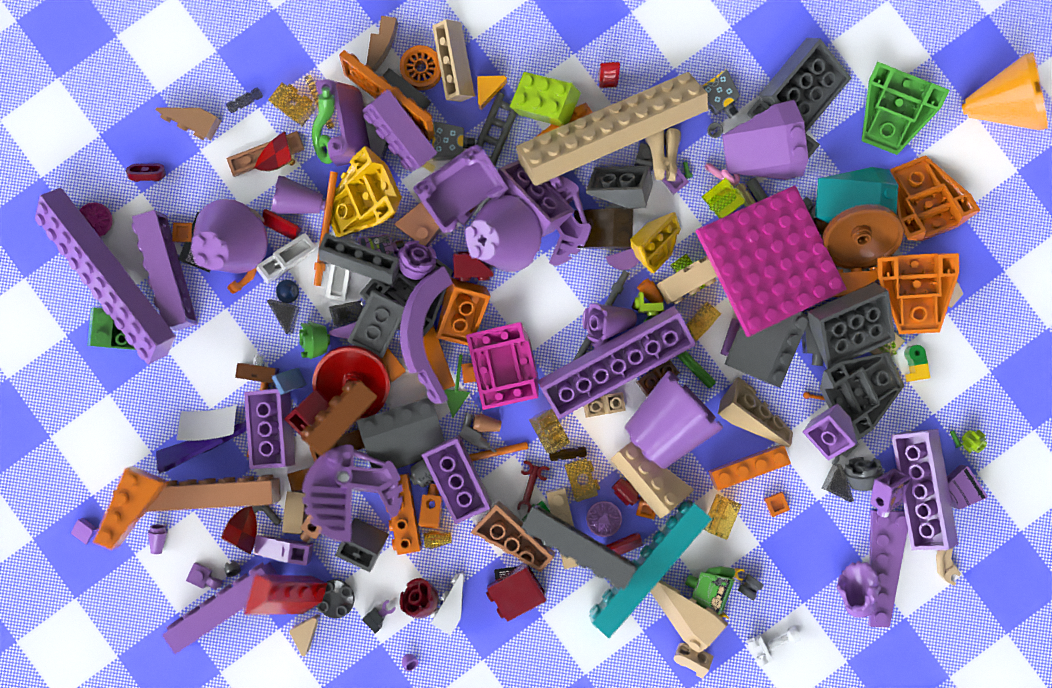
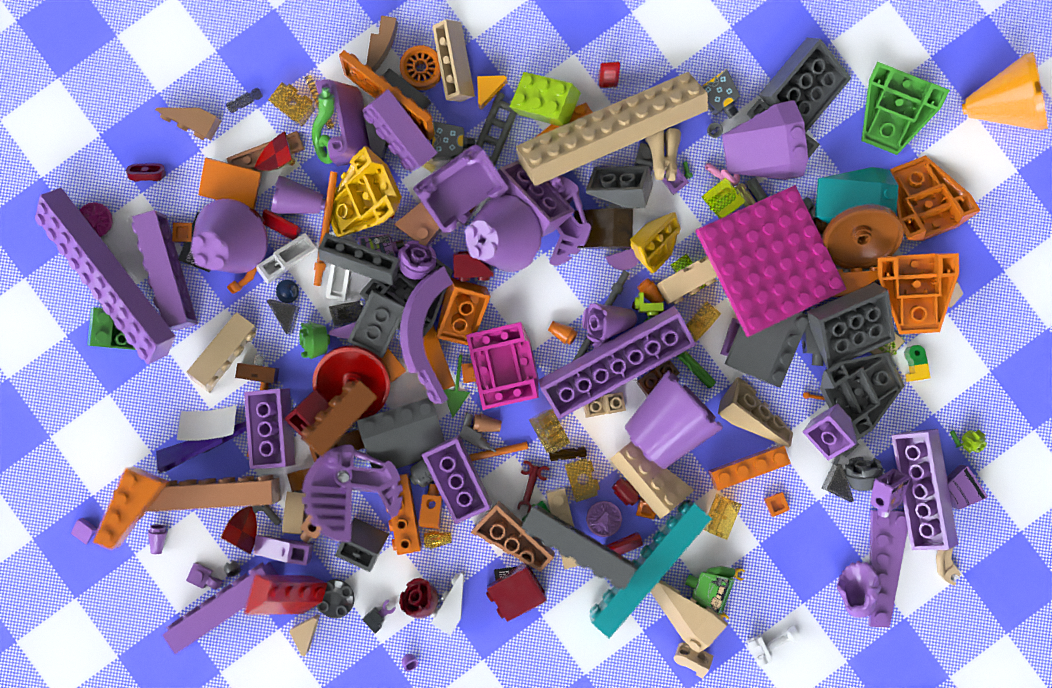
medium blue slope [272,368,307,395] -> none
dark grey wheel [737,574,764,601] -> none
none -> tan wedge [186,312,256,393]
none -> orange tile [198,157,262,209]
none -> orange cone [548,321,578,345]

